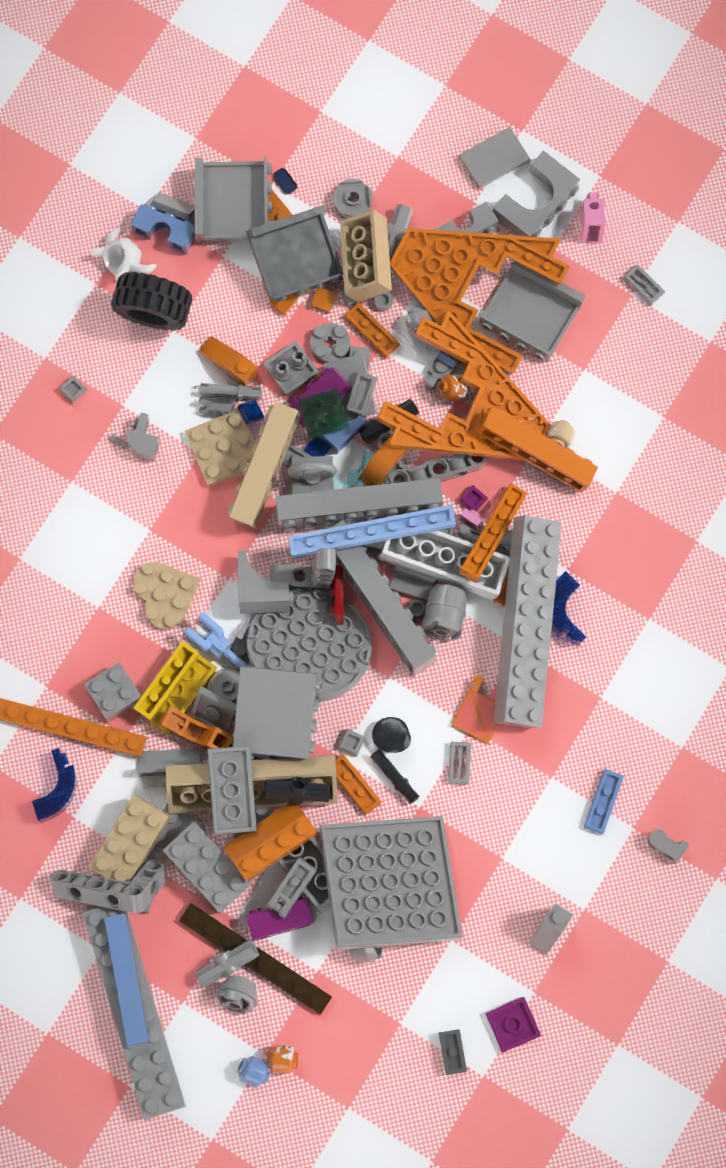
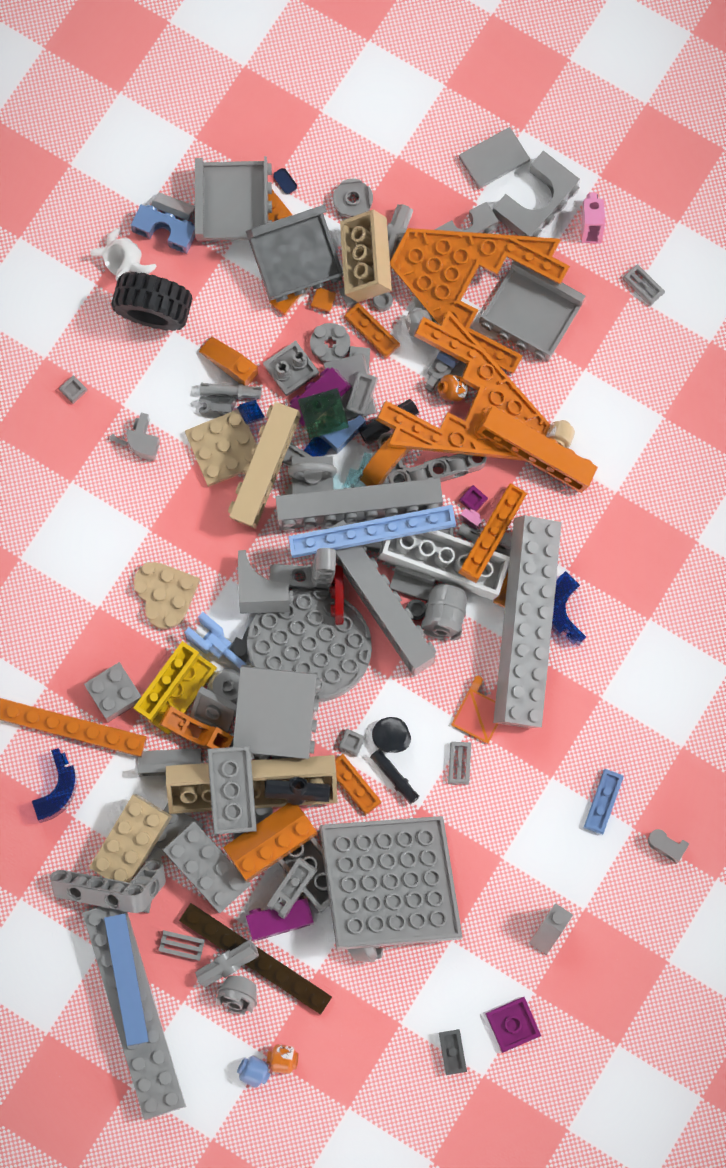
none -> light grey tile [158,930,205,961]

